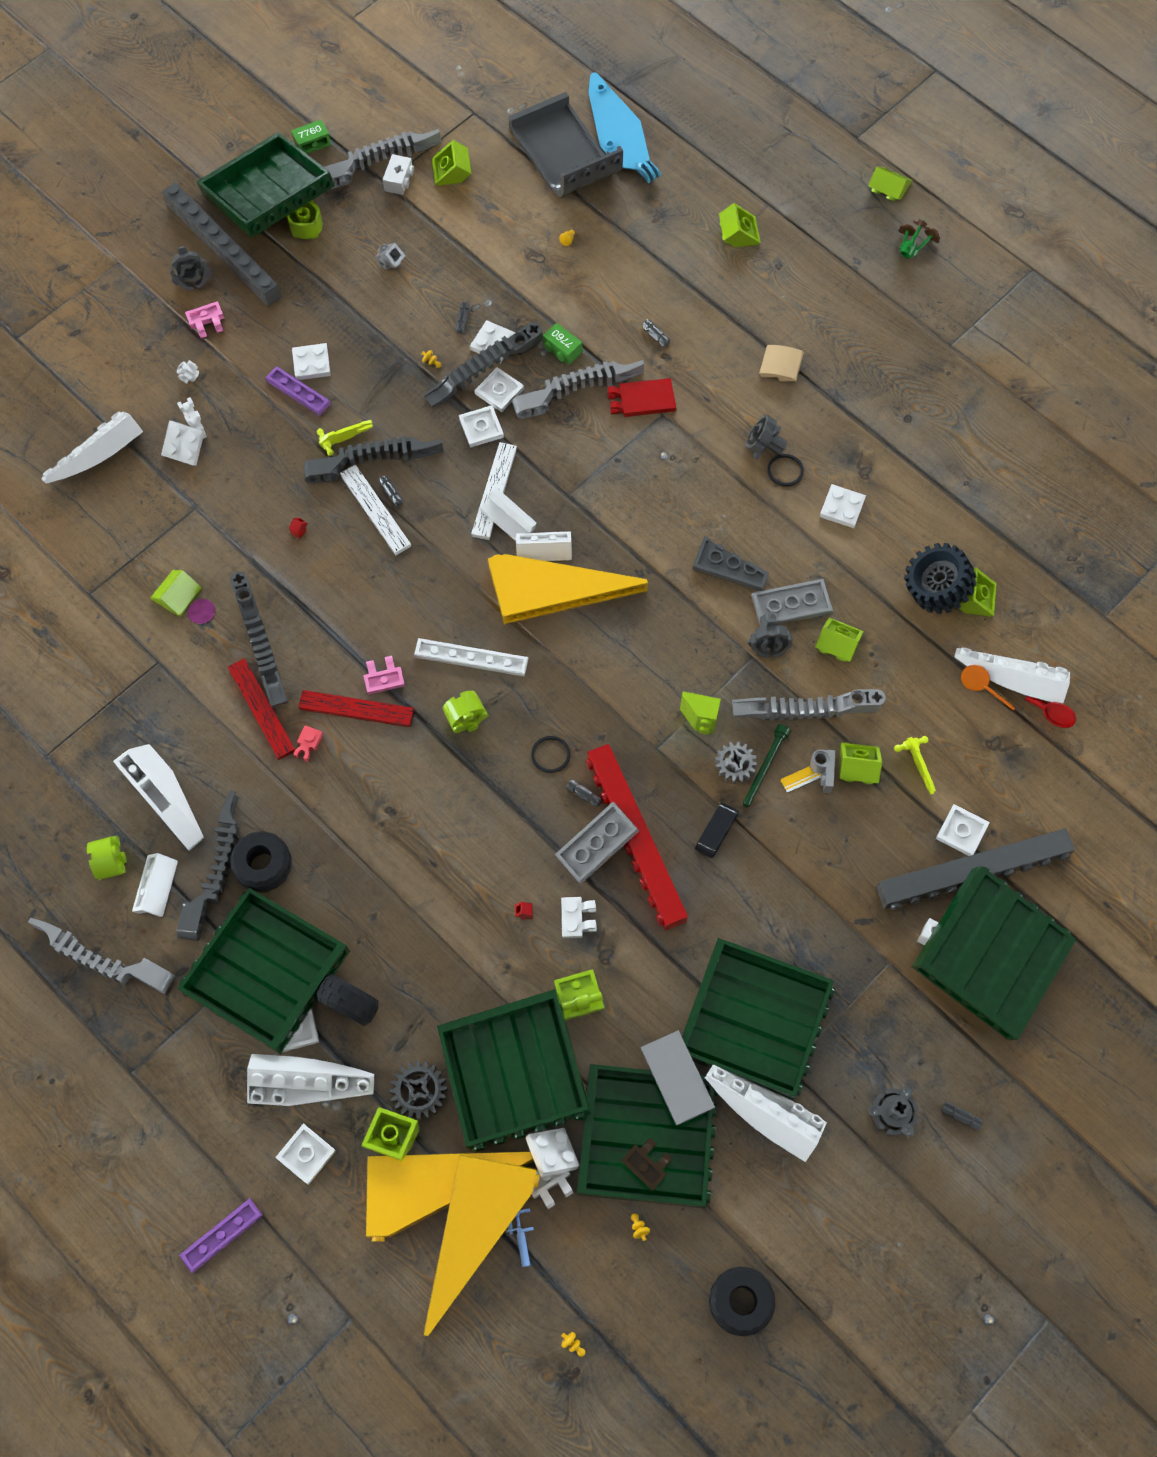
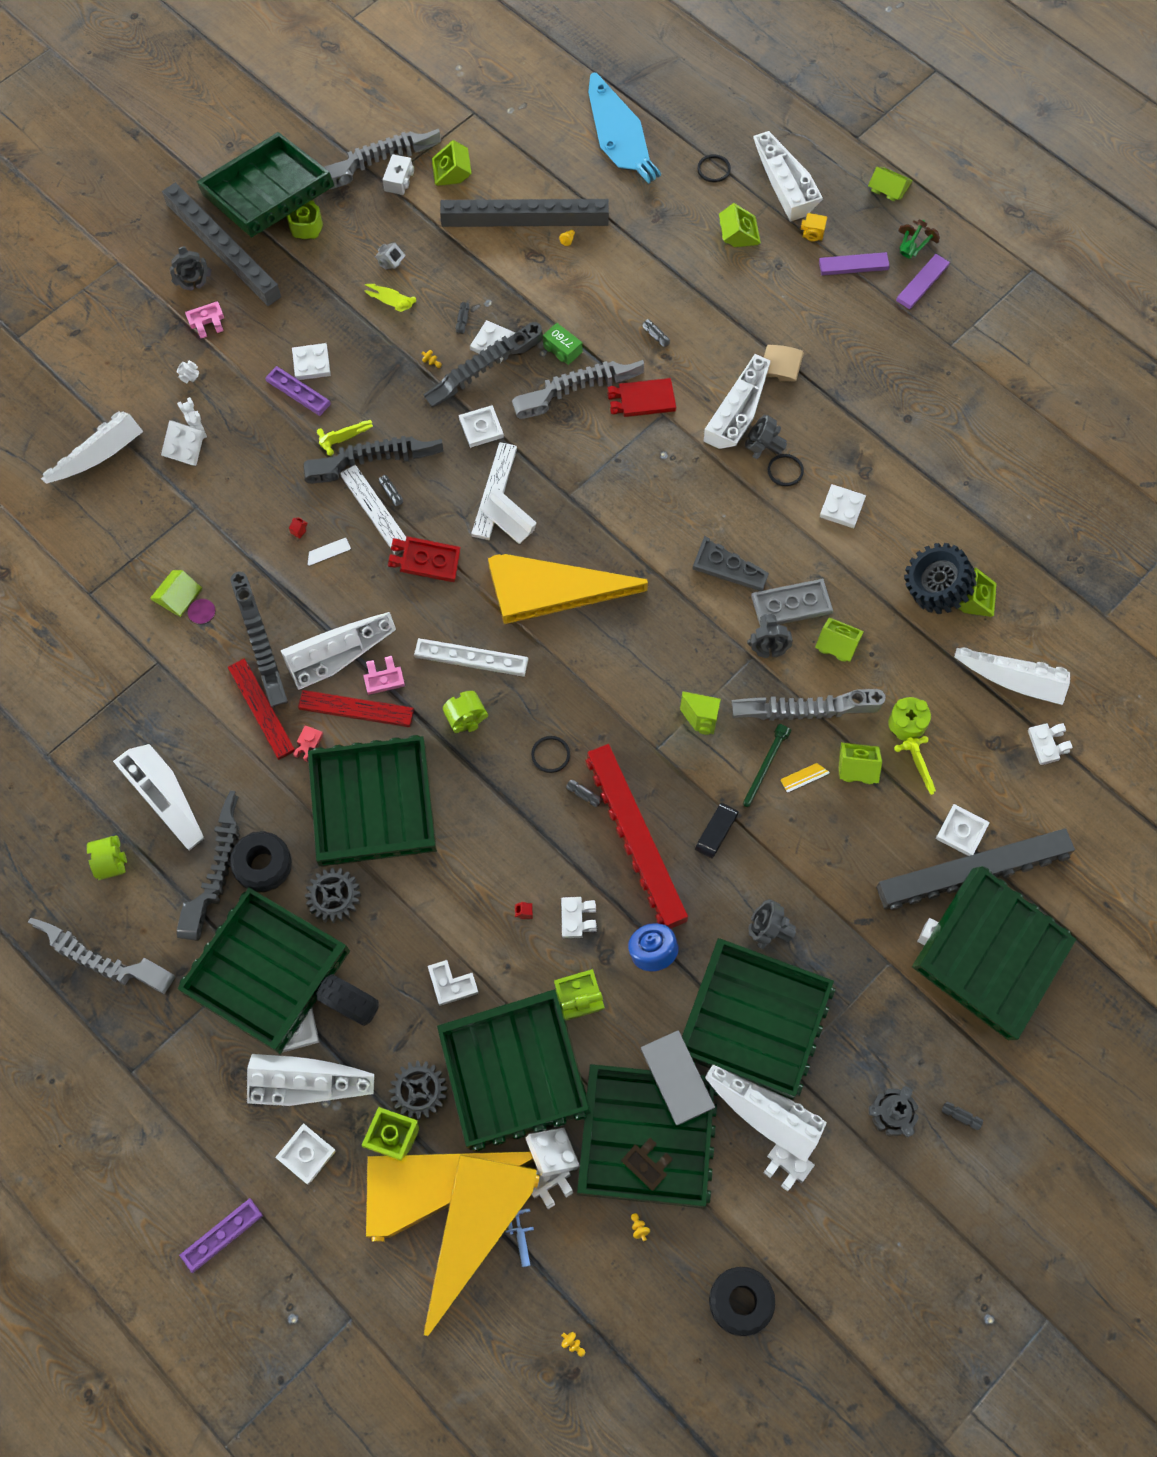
white panel [132,853,178,917] -> none
bright green brick [291,120,331,154] -> none
white plate [475,367,524,412] -> none
dark grey panel [508,92,623,197] -> none
white panel [516,532,572,561] -> none
light grey tile [555,802,639,884] -> none
light grey gear [715,742,757,784] -> none
light grey plate [810,750,835,793] -> none
orange piece [961,665,1015,710] -> none
red piece [1025,696,1077,728] -> none
none -> white wedge [281,612,396,690]
none -> dark grey gear [305,868,361,923]
none -> white sticker [308,538,351,565]
none -> dark green panel [308,735,437,867]
none -> neon yellow piece [364,284,416,312]
none -> red tile [388,536,461,582]
none -> white plate [428,960,479,1006]
none -> dark grey brick [440,199,609,227]
none -> blue wheel [628,923,679,972]
none -> black piece [697,154,731,182]
none -> white wedge [704,354,770,449]
none -> dark grey piece [748,899,796,949]
none -> white wedge [753,131,823,222]
none -> white plate [763,1144,815,1192]
none -> yellow brick [800,213,827,241]
none -> medium lavender tile [819,252,889,275]
none -> lime brick [888,697,931,741]
none -> medium lavender tile [896,254,950,309]
none -> white plate [1028,723,1073,765]

